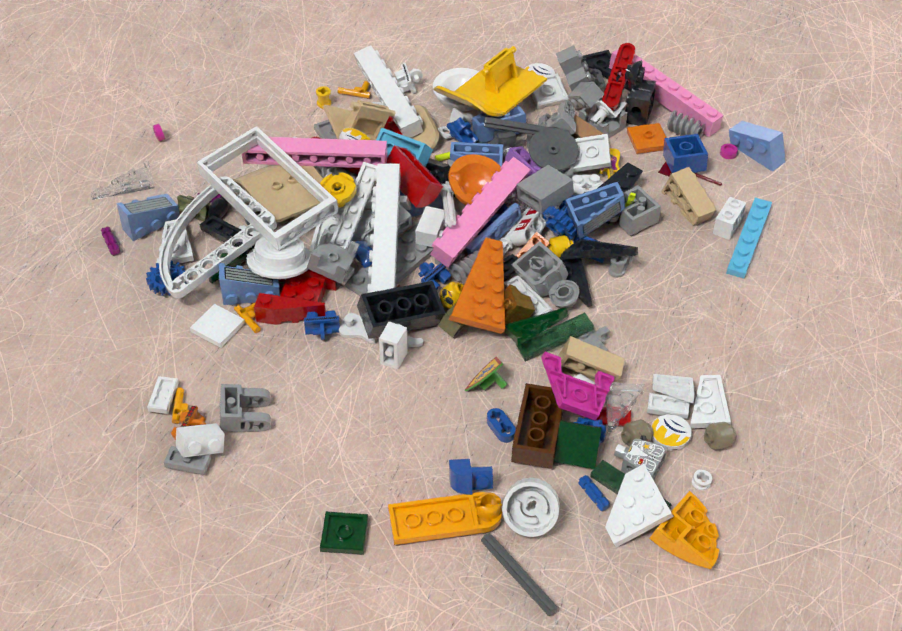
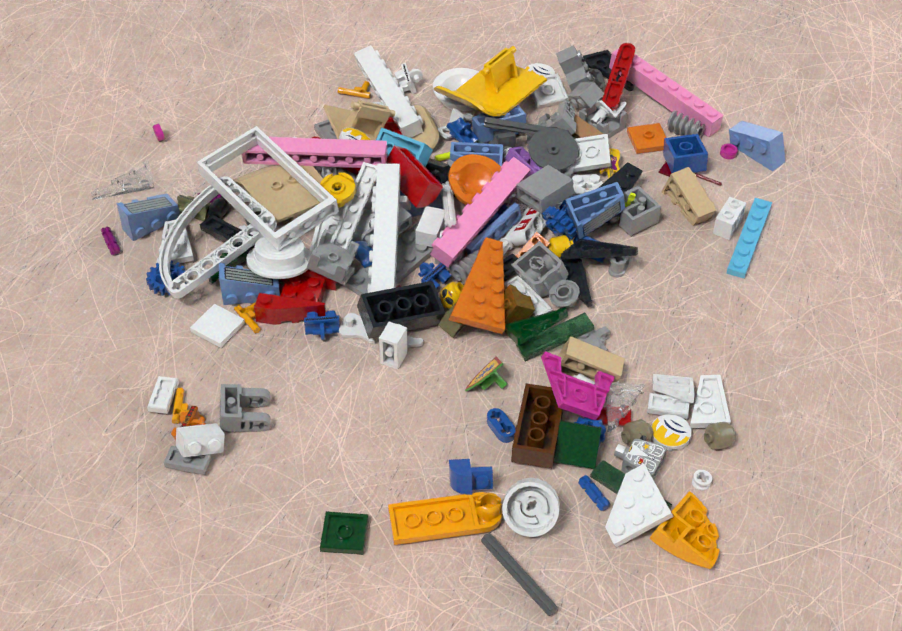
yellow bush [316,86,332,109] -> none
black brick [625,60,657,126] -> none

